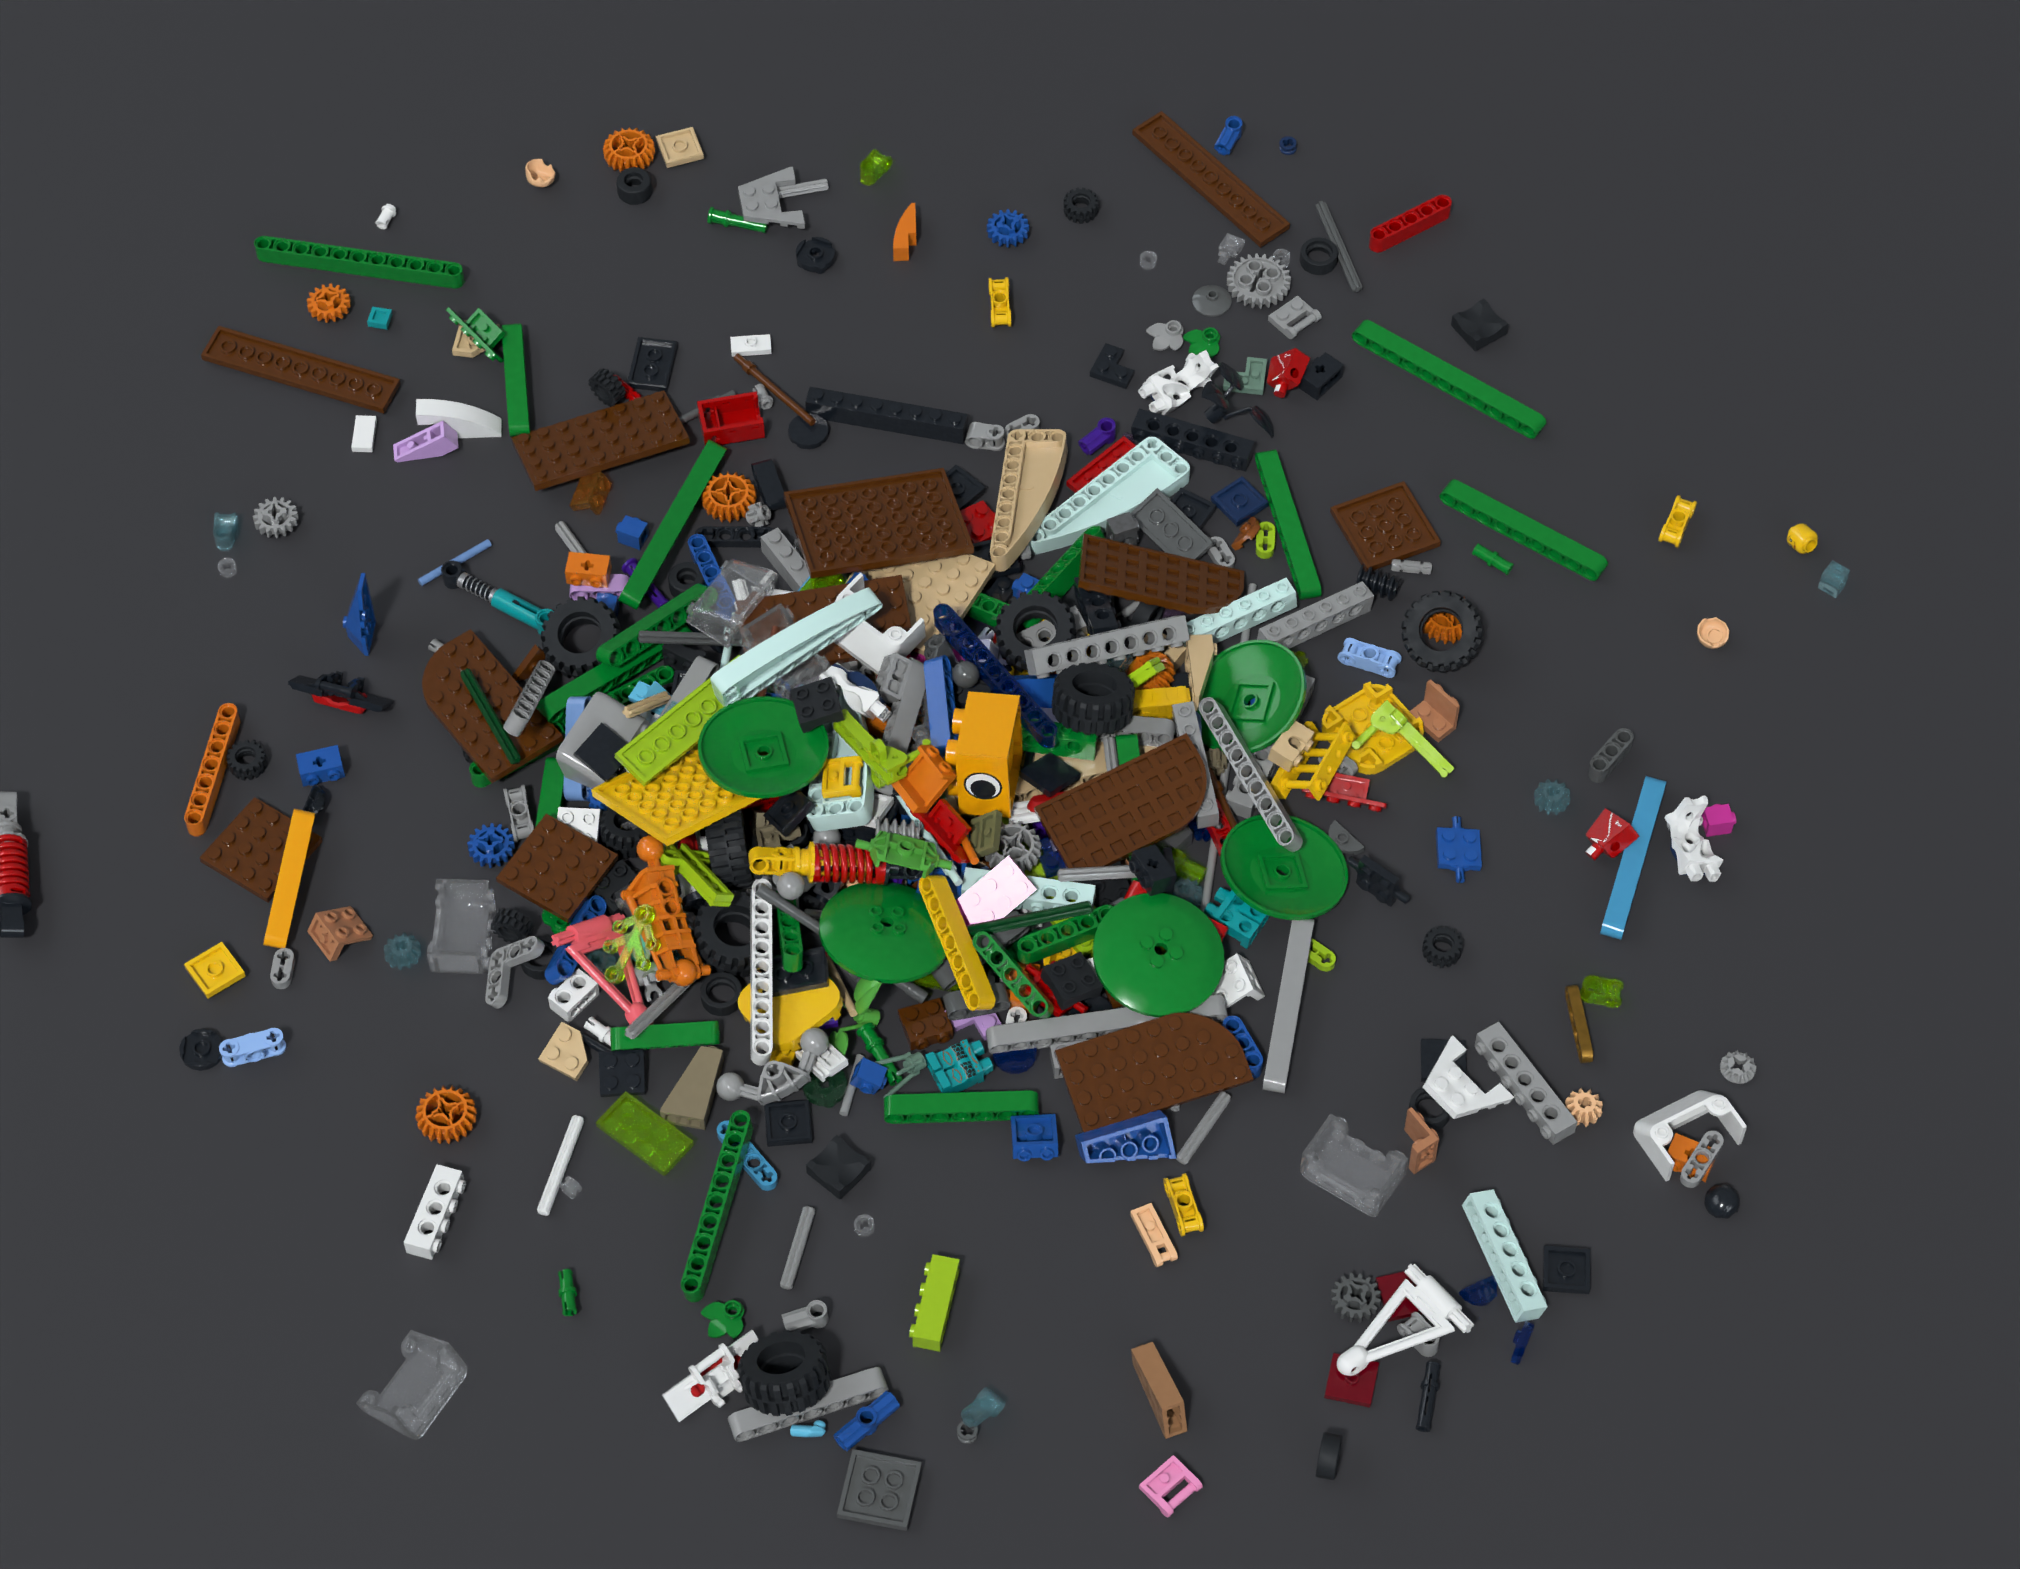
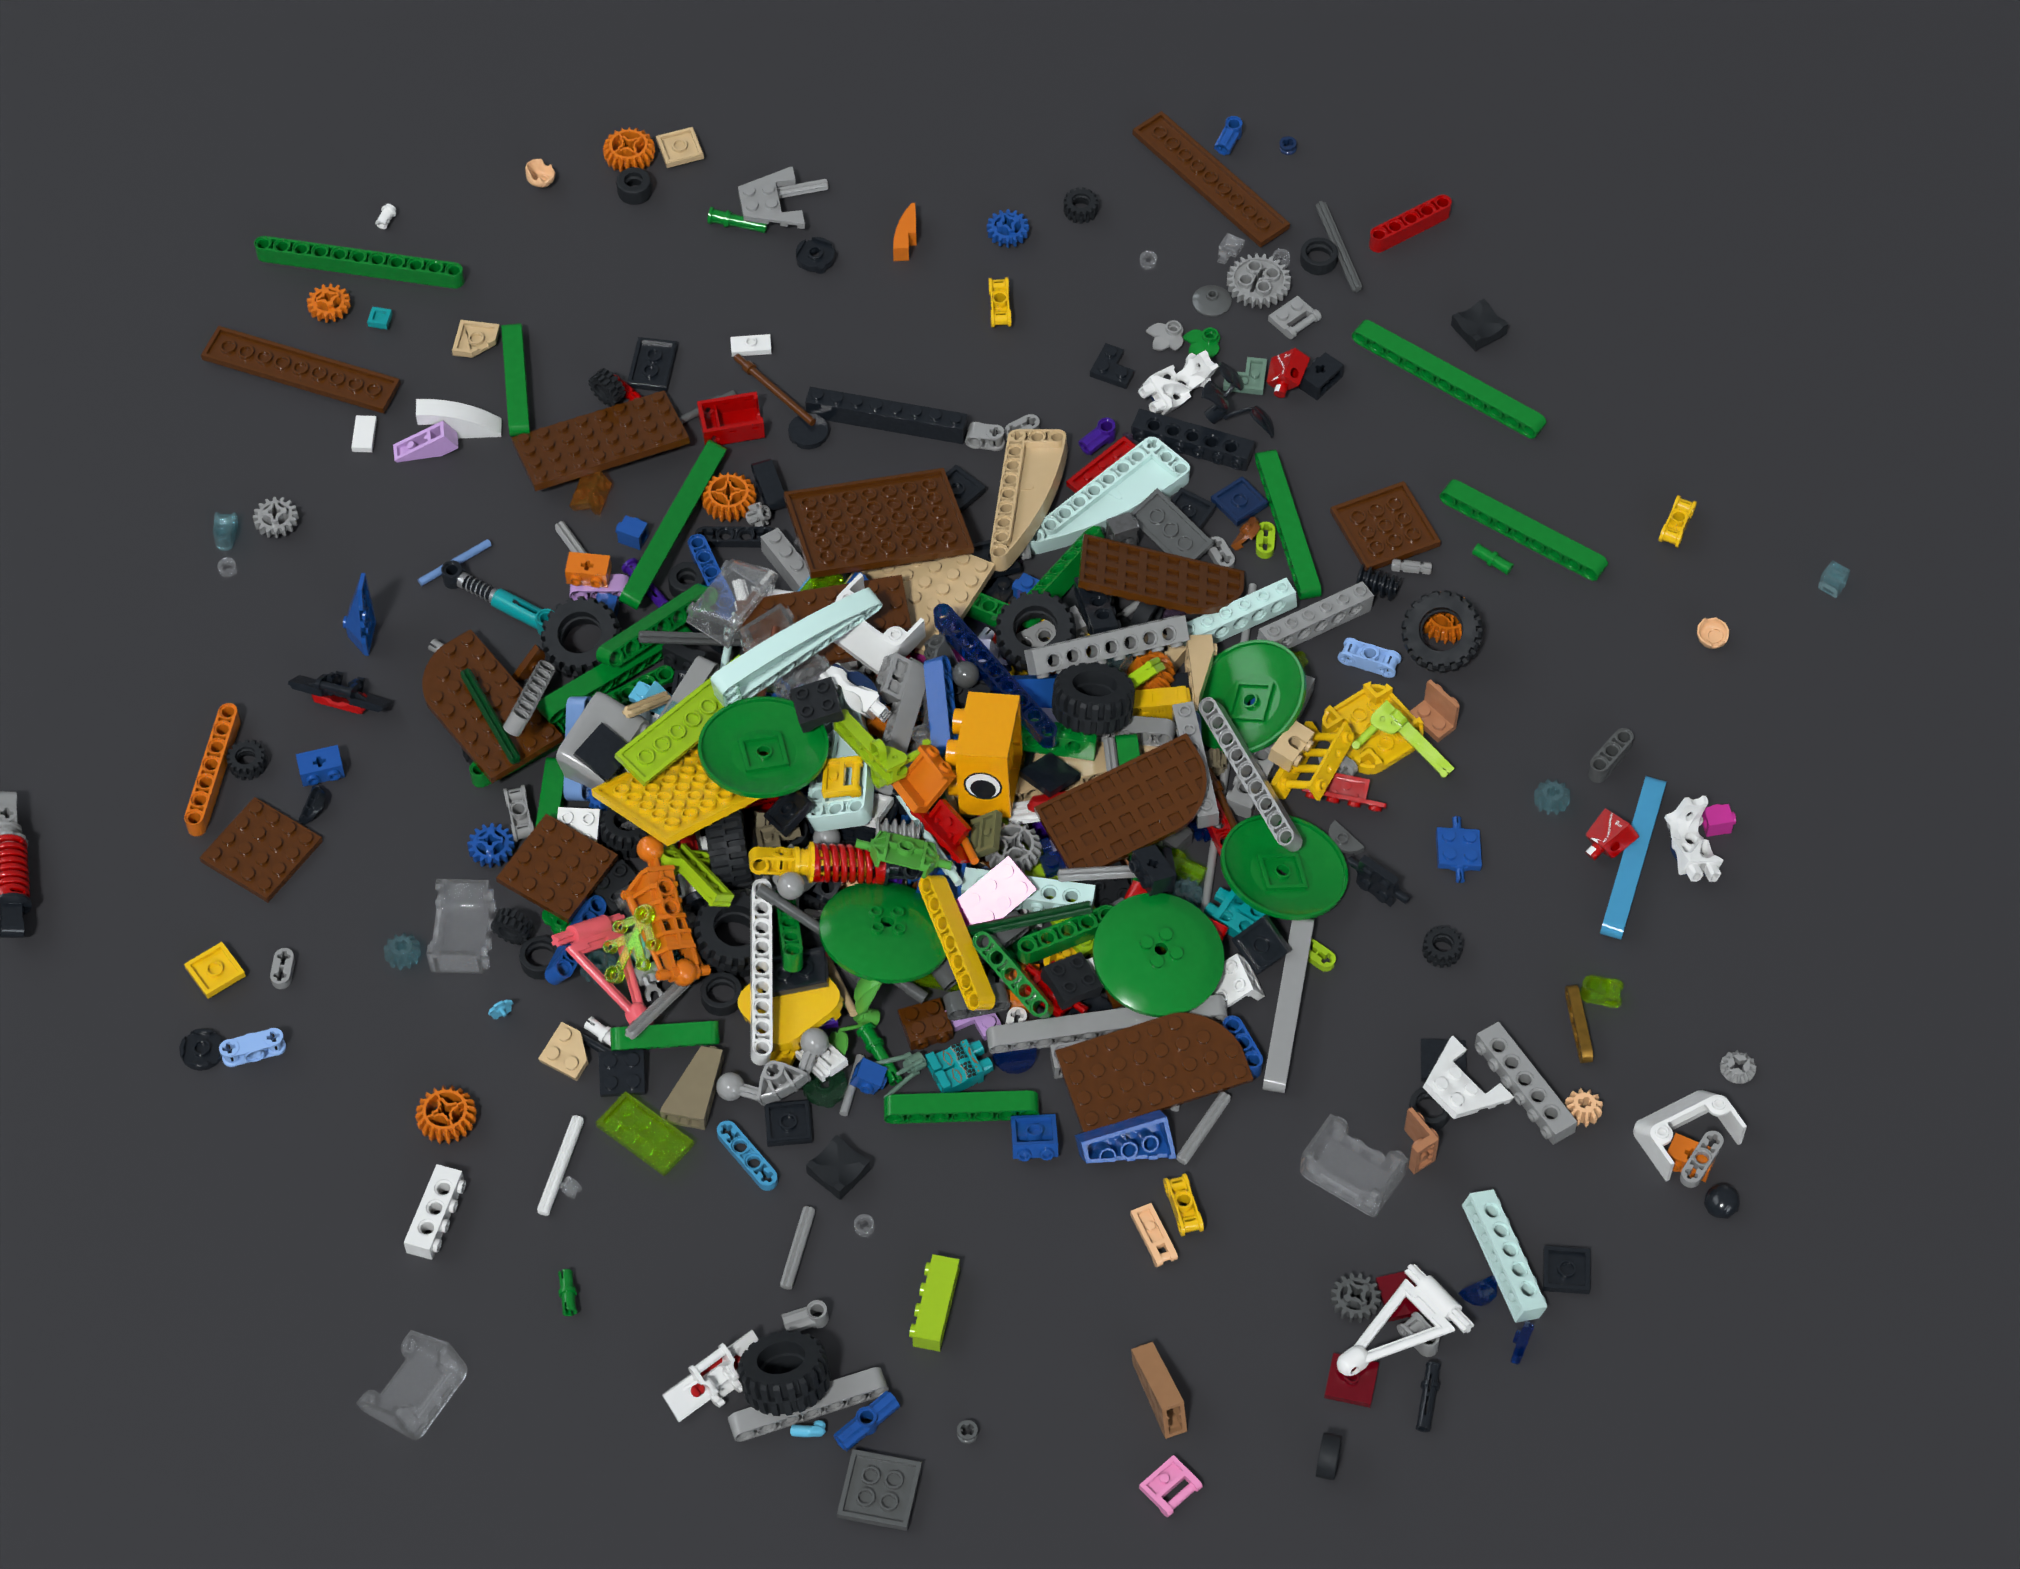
light orange beam [263,808,315,949] -> none
nougat bracket [307,906,373,962] -> none
green bracket [446,307,506,363] -> none
light grey beam [485,936,545,1009] -> none
white brick [548,968,600,1023] -> none
green beam [681,1110,753,1302] -> none
green plate [701,1300,744,1339] -> none
light grey pin [752,384,773,410] -> none
clear neon green piece [860,149,893,185] -> none
red plate [960,500,996,543] -> none
clear light blue piece [960,1387,1006,1428] -> none
yellow head [1787,523,1818,554] -> none
none -> medium azure plant [488,999,514,1019]
none -> black tile [1231,914,1292,975]

